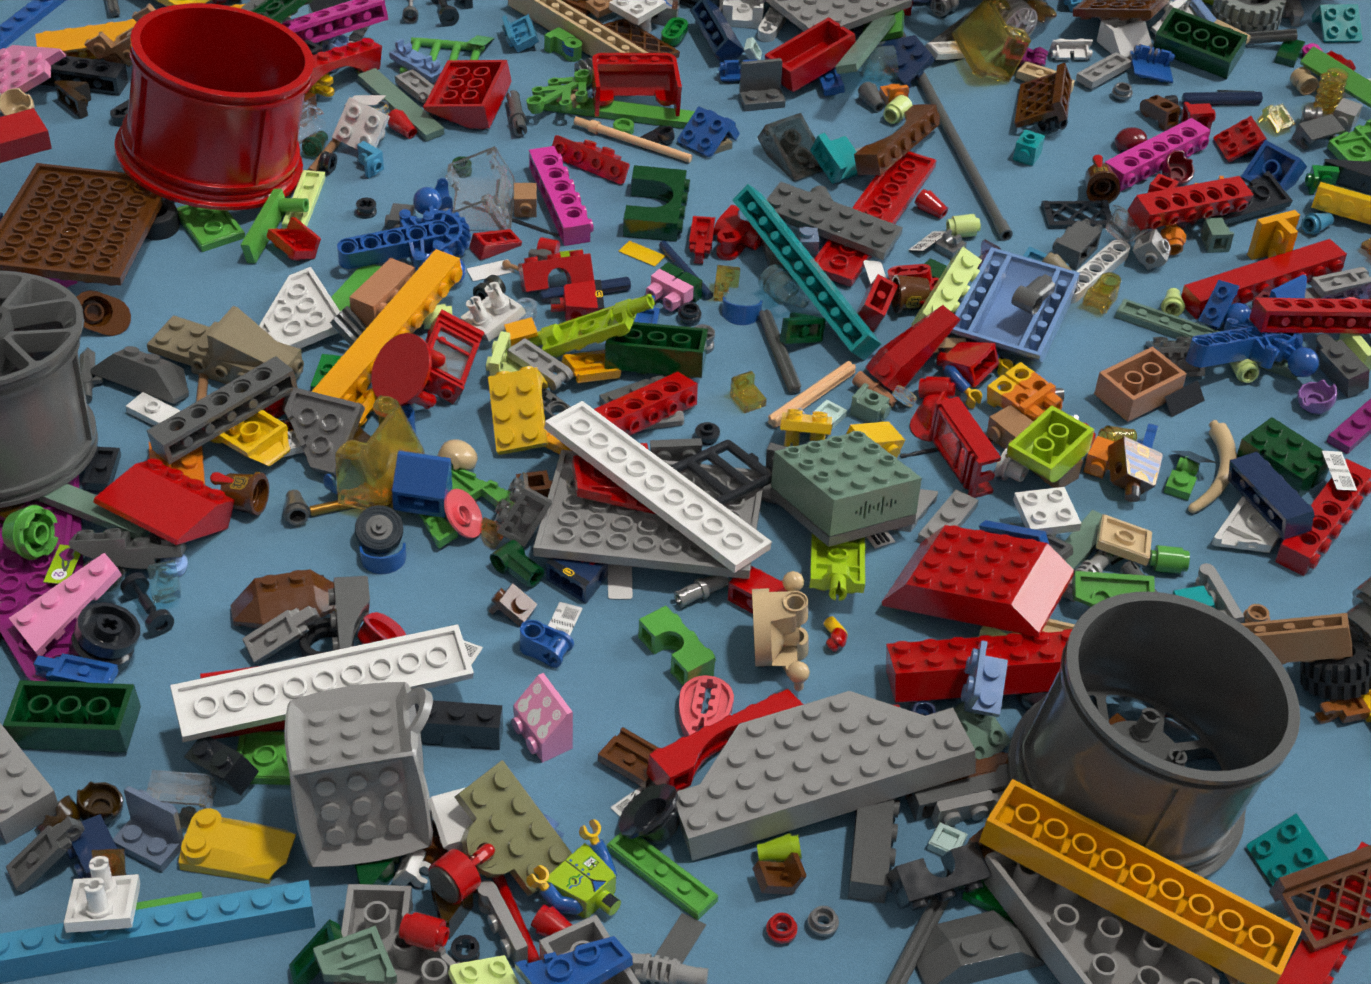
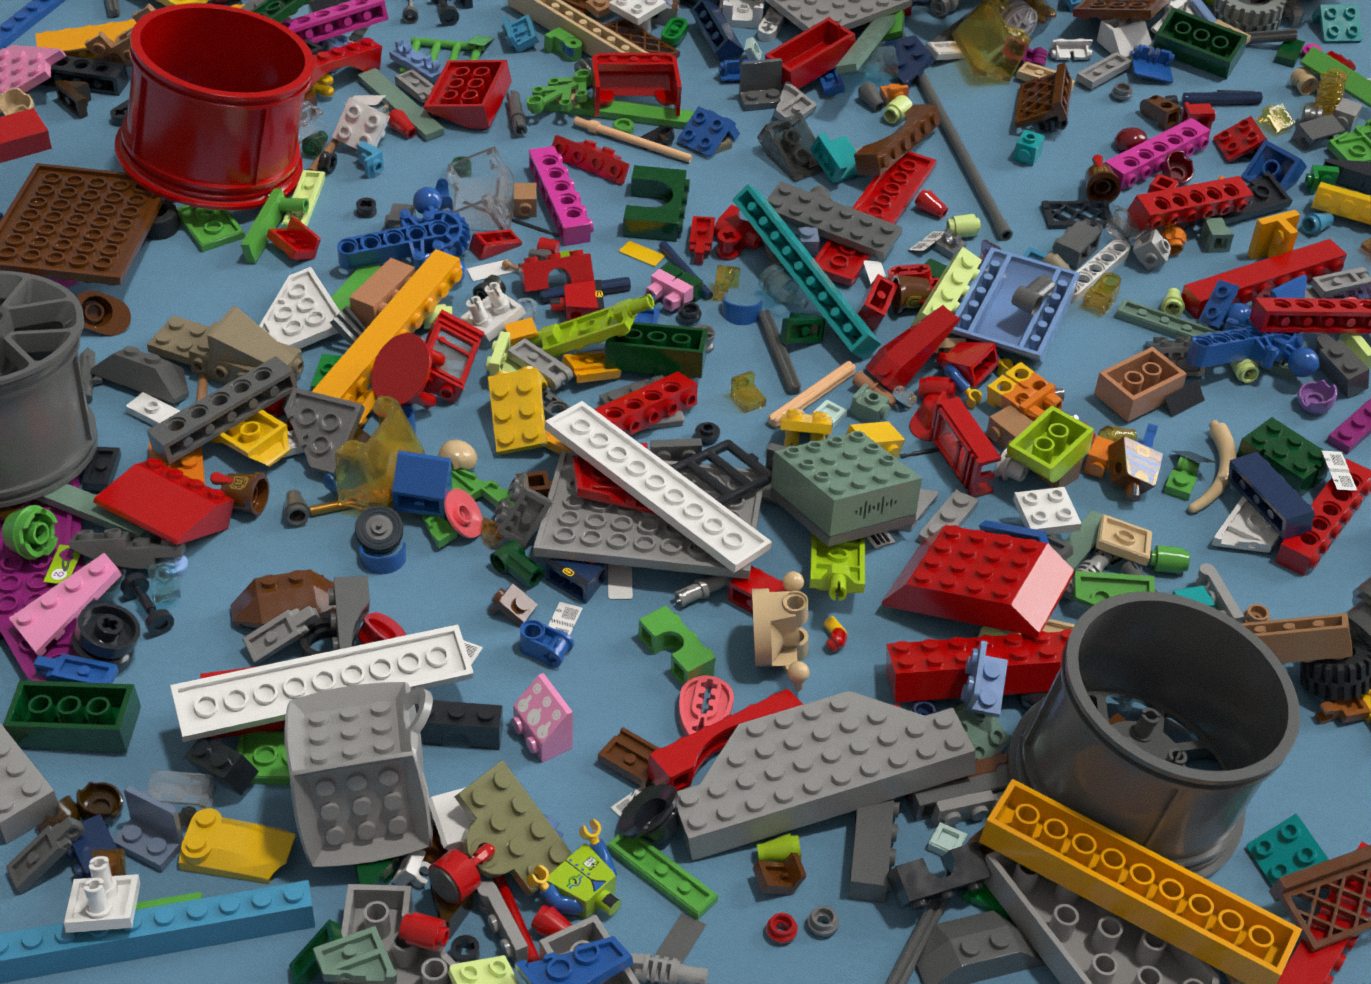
none -> light grey wing [774,81,817,128]

